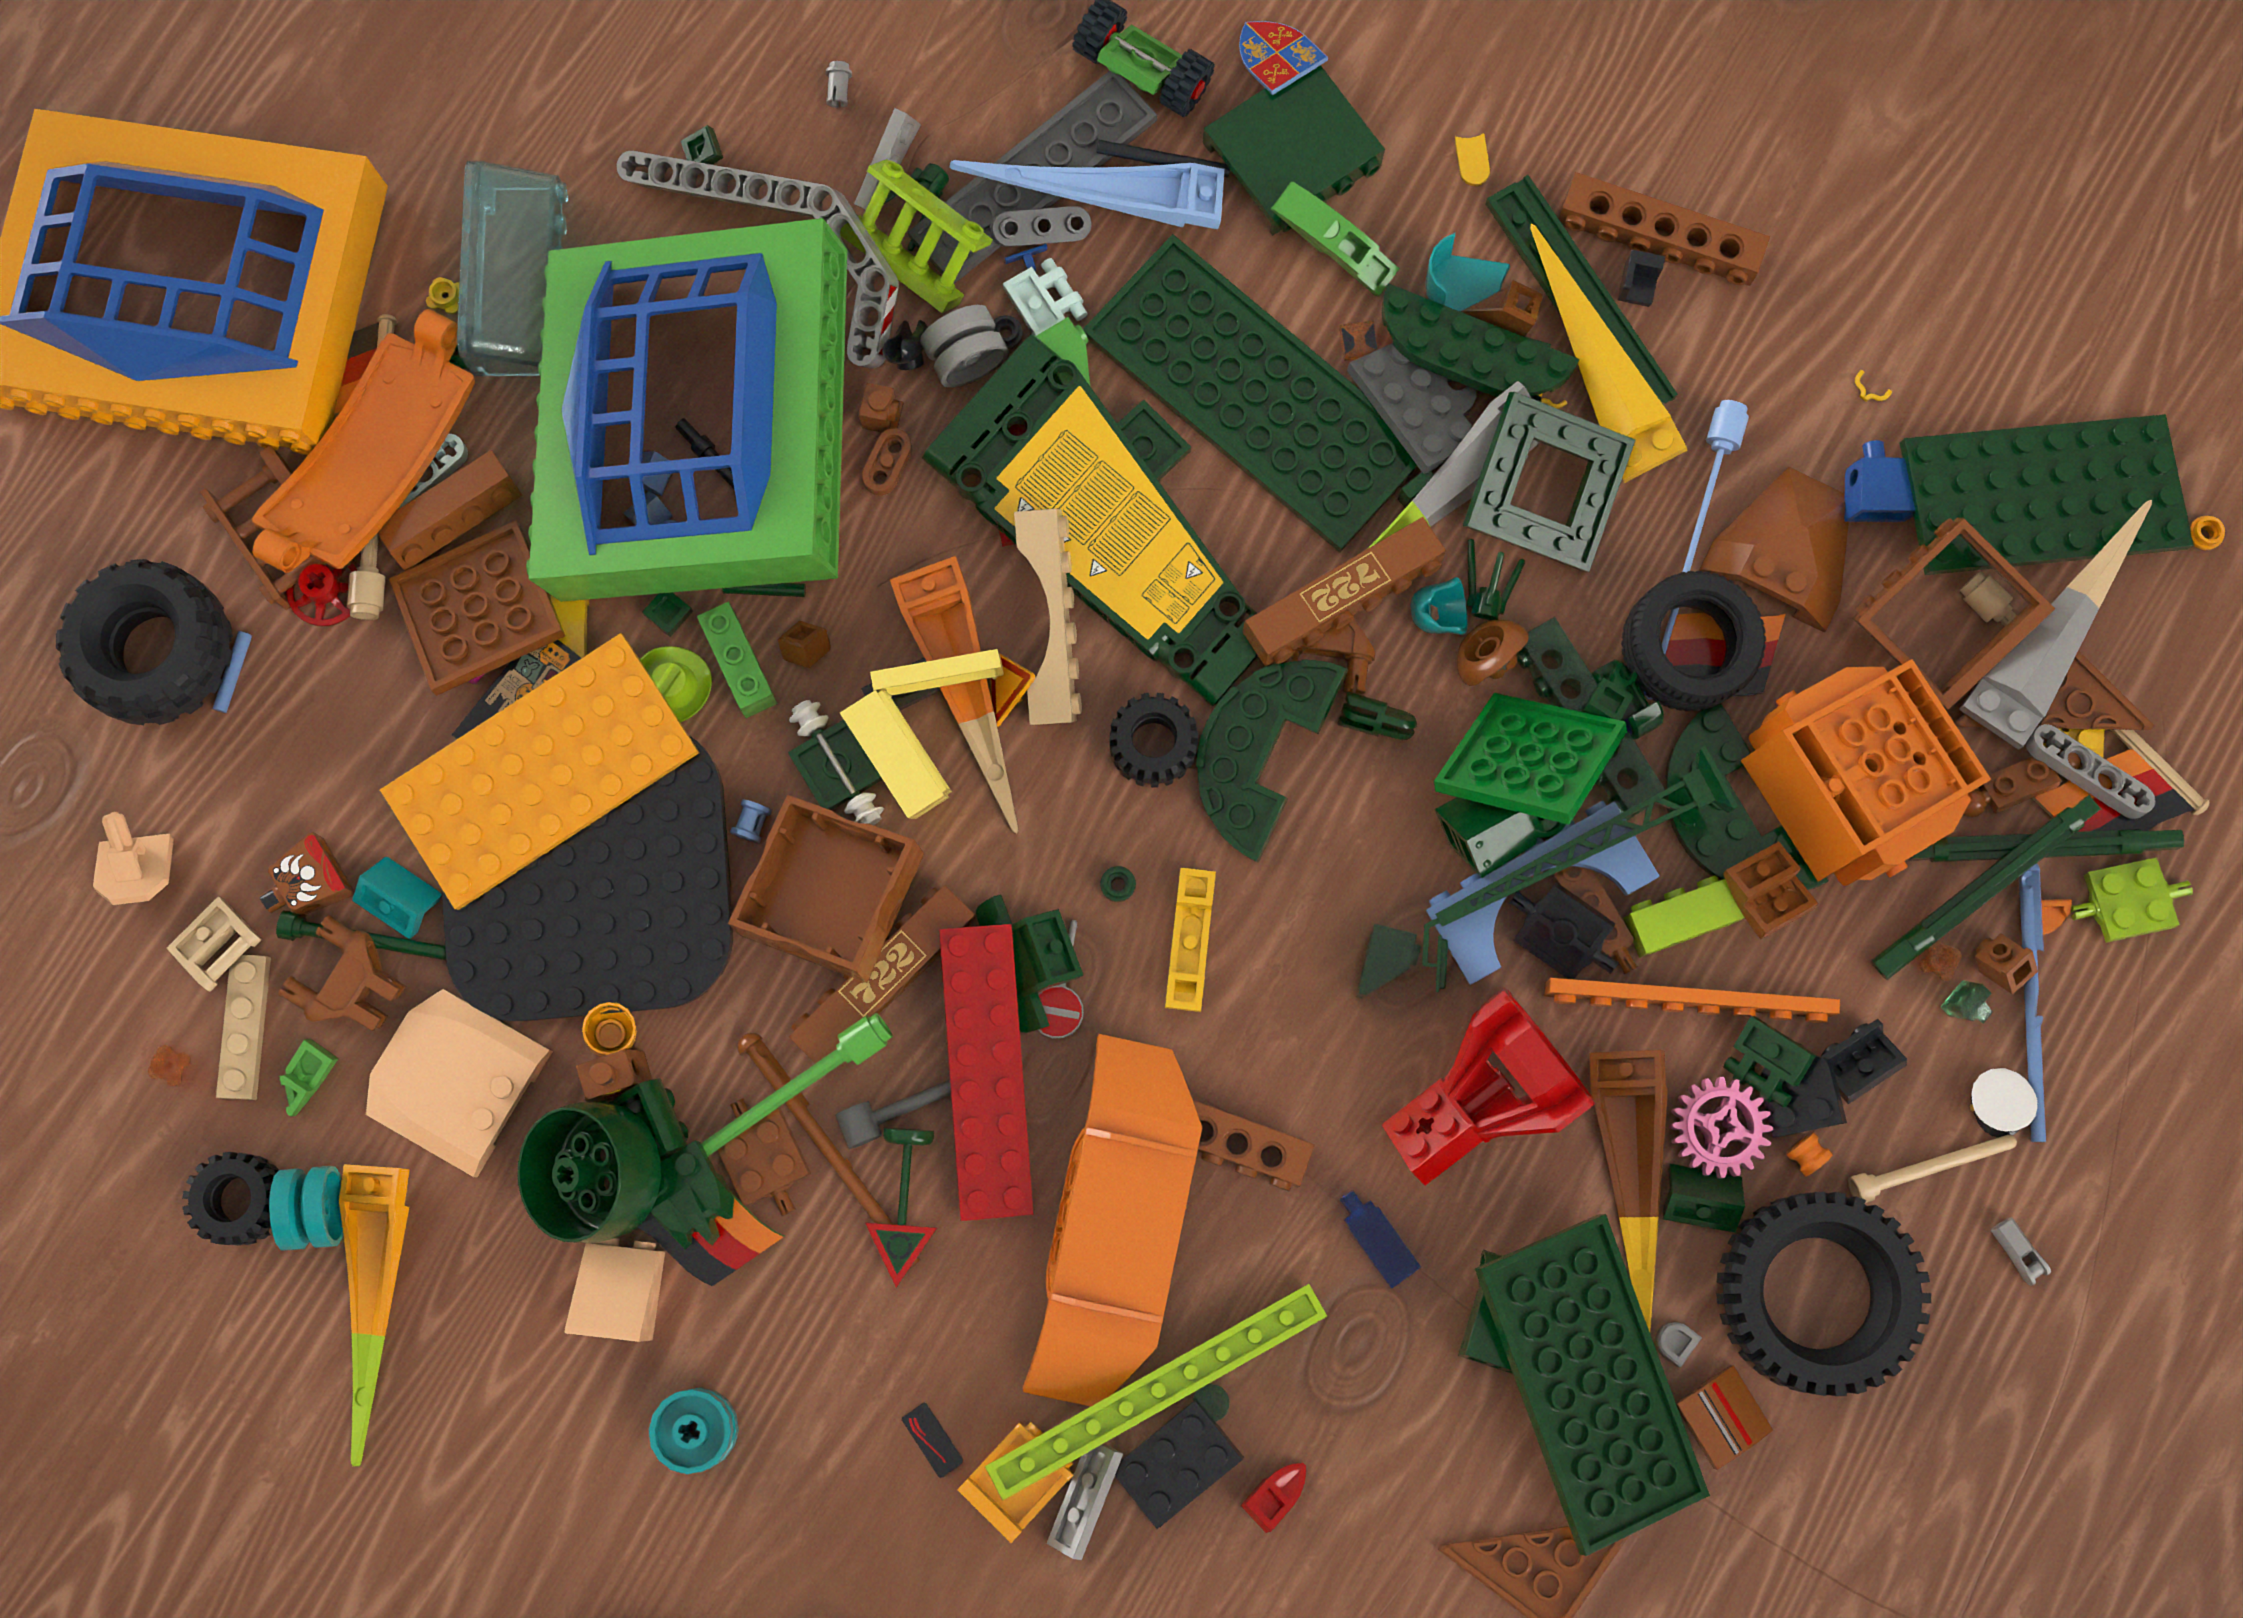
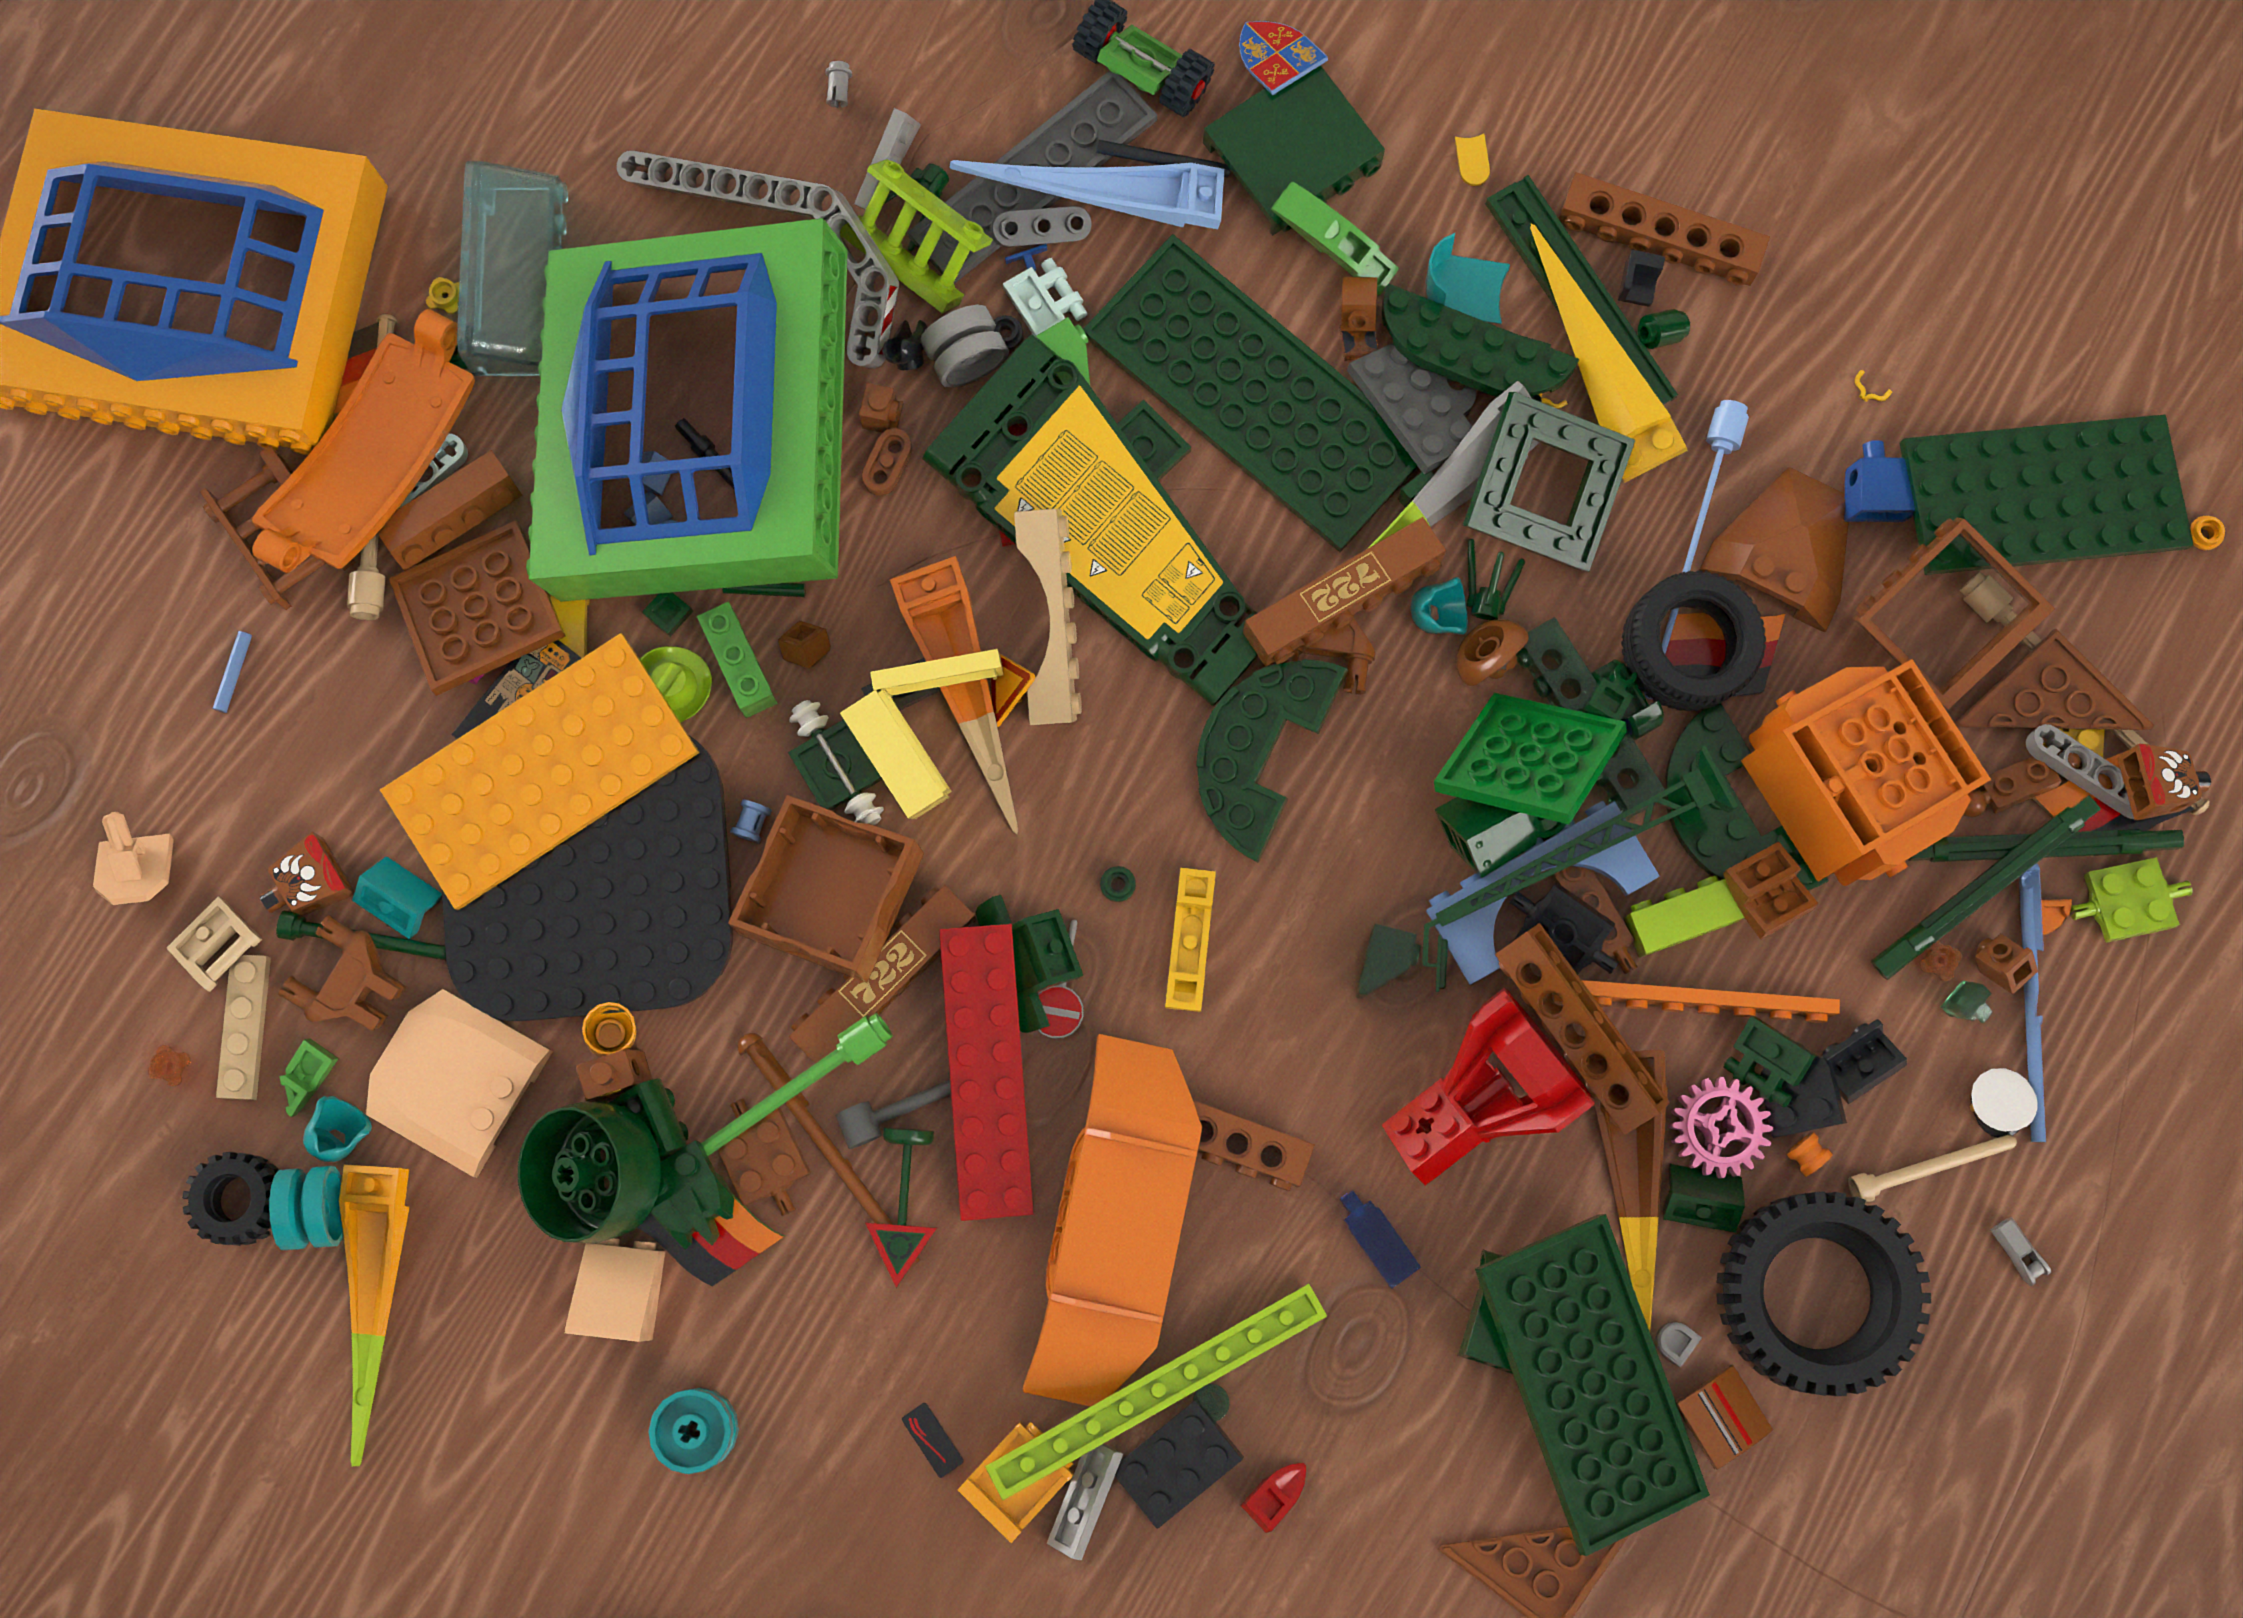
black tyre [56,559,233,726] -> none
red wheel [286,556,357,626] -> none
dark green tile [681,125,723,165] -> none
black tyre [1110,693,1198,788] -> none
dark green arm [1337,692,1417,740] -> none
dark orange slope [1461,280,1543,337] -> none
light grey plate [1959,500,2152,750] -> none
none -> teal hair [303,1096,372,1162]
none -> dark orange brick [1341,277,1377,331]
none -> dark orange brick [1495,923,1670,1135]
none -> dark green brick [1637,309,1690,349]
none -> dark orange torso [2117,744,2211,820]

